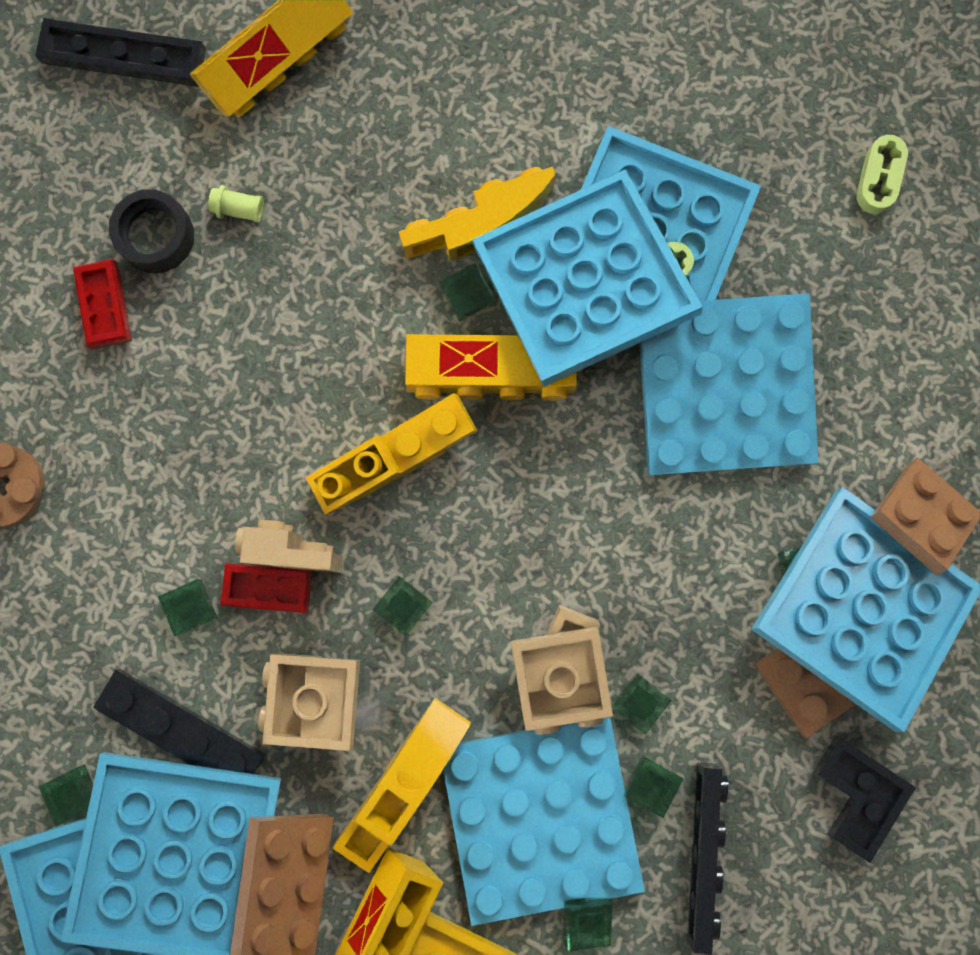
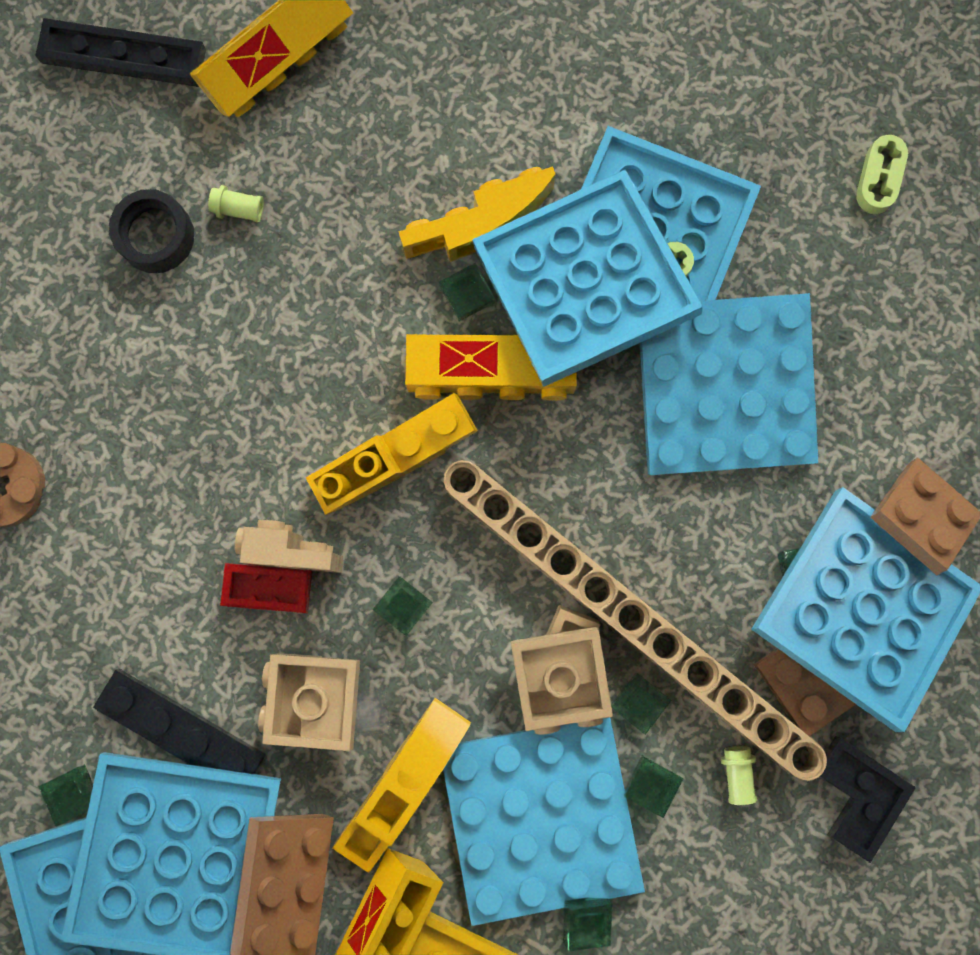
red plate [73,259,132,350] -> none
clear green plate [158,579,218,636] -> none
black plate [687,762,728,955] -> none
none -> tan beam [443,460,827,781]
none -> yellowish green pin [721,746,757,805]

